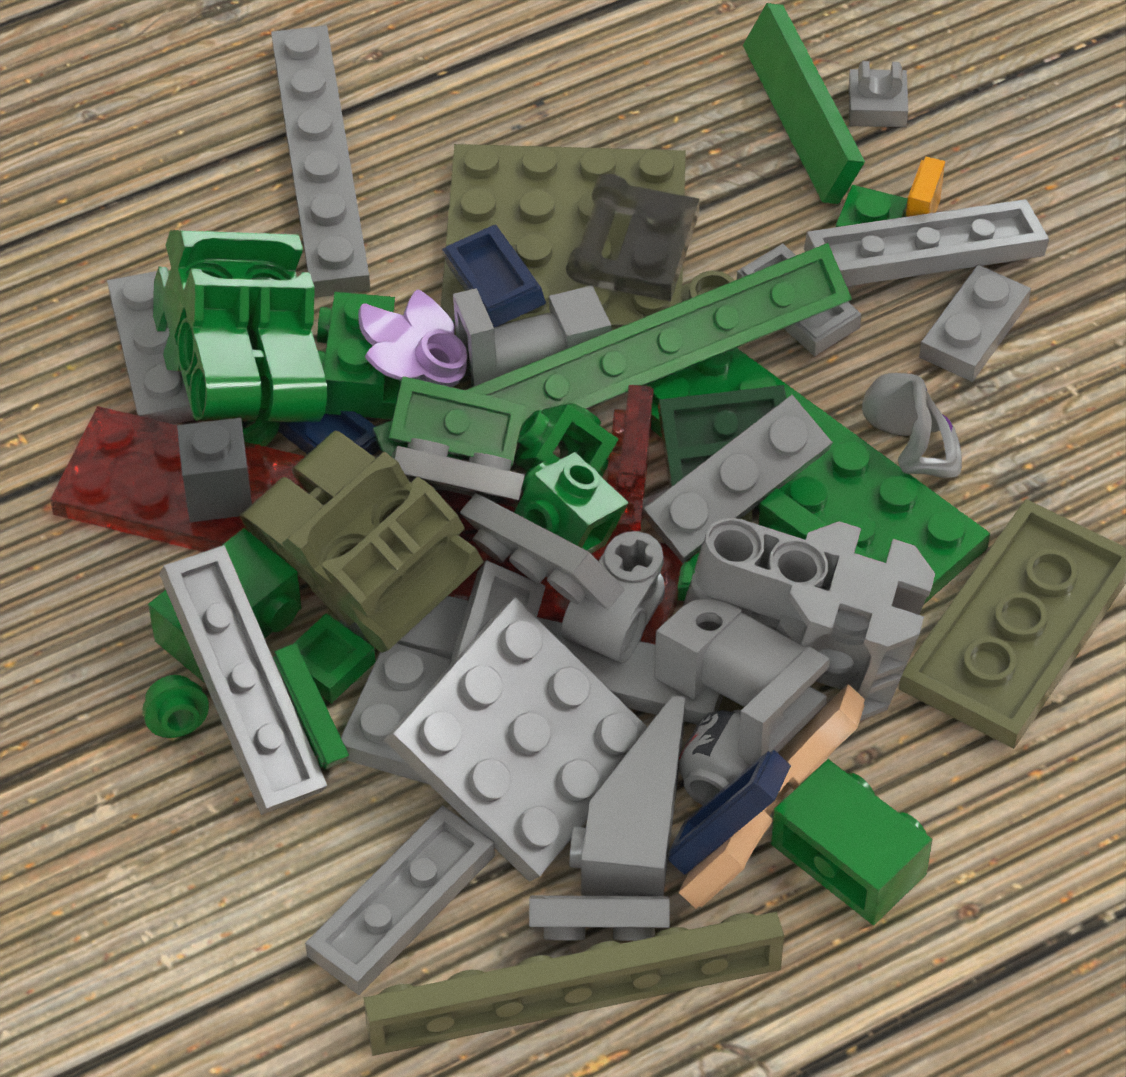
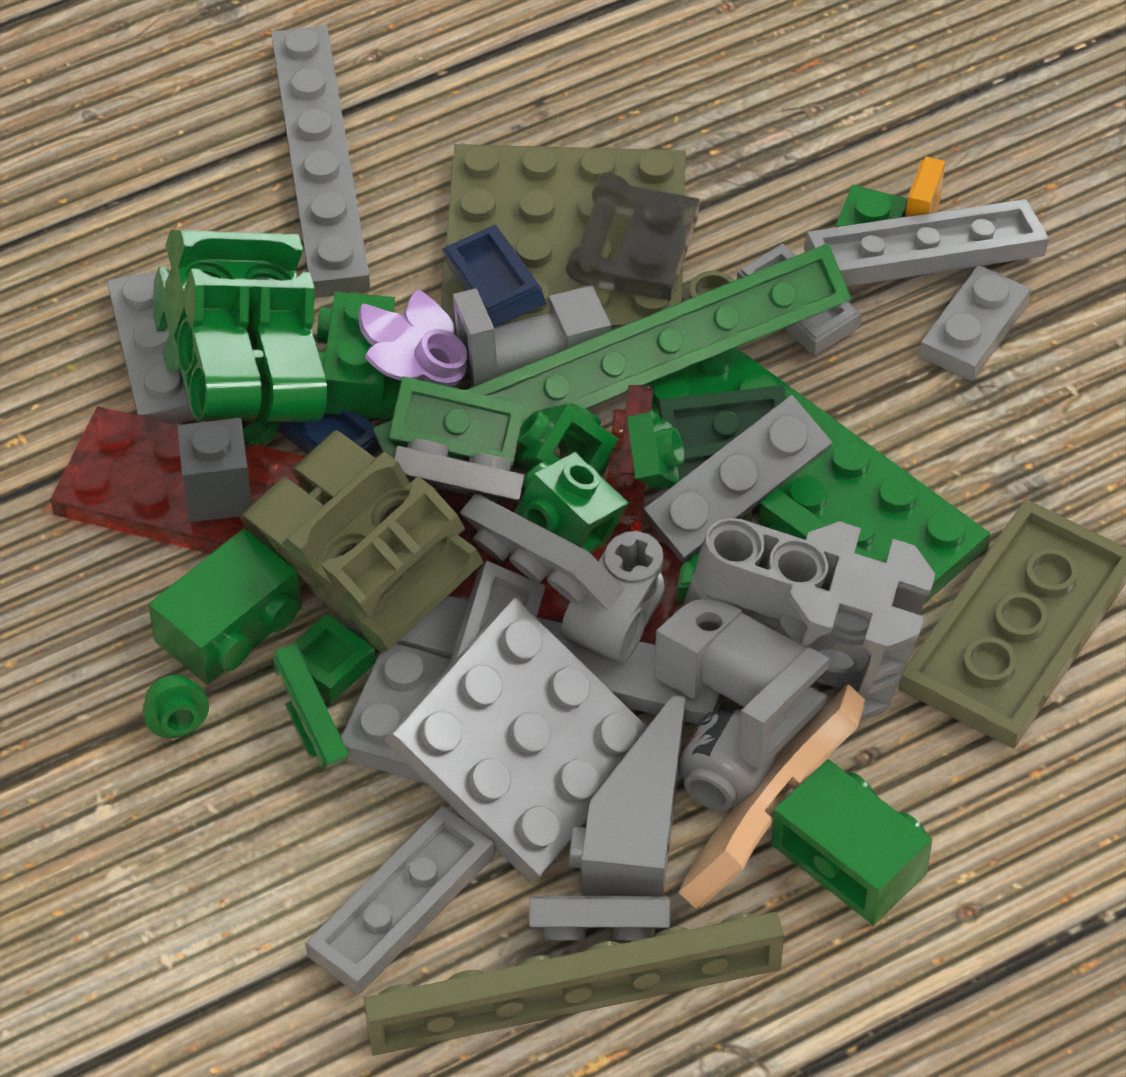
light grey plate [159,545,327,815] -> none
dark blue tile [668,750,791,875] -> none
green tile [743,3,865,204] -> none
light grey tile [848,61,908,127] -> none
light grey piece [862,373,962,478] -> none
none -> green plate [627,412,684,490]

